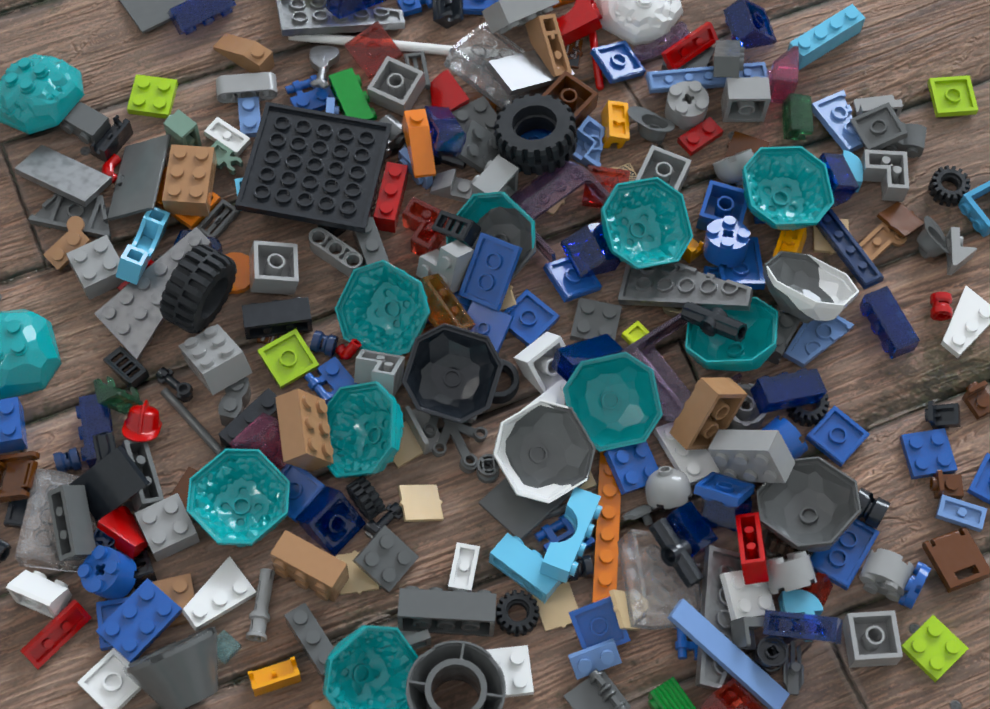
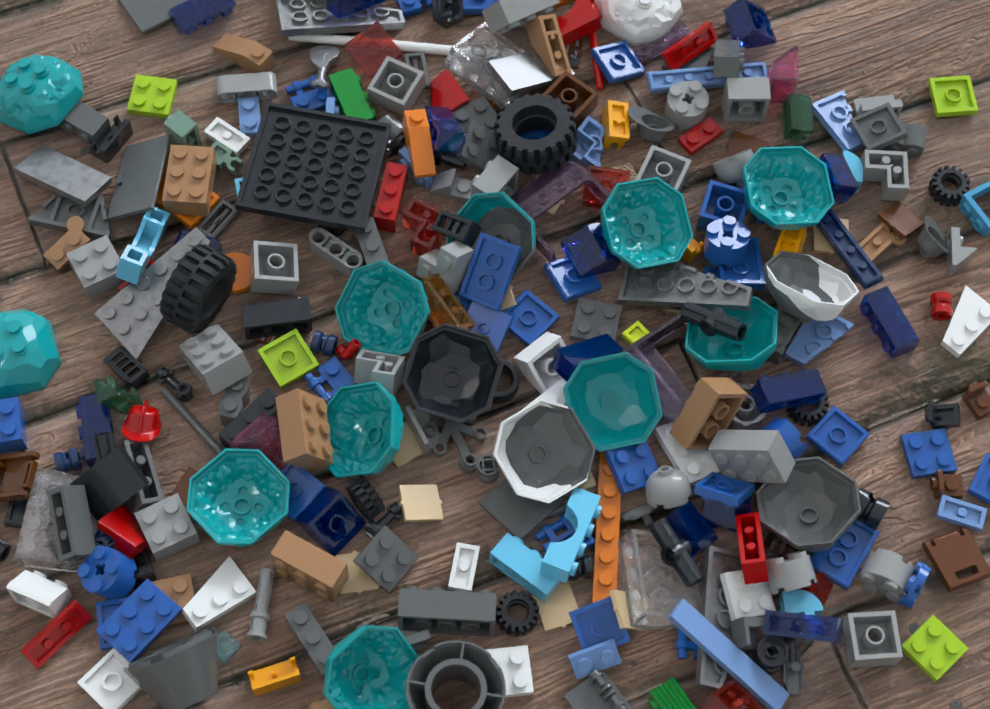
red arm [101,154,122,184] -> none
medium azure brick [786,4,866,70] -> none

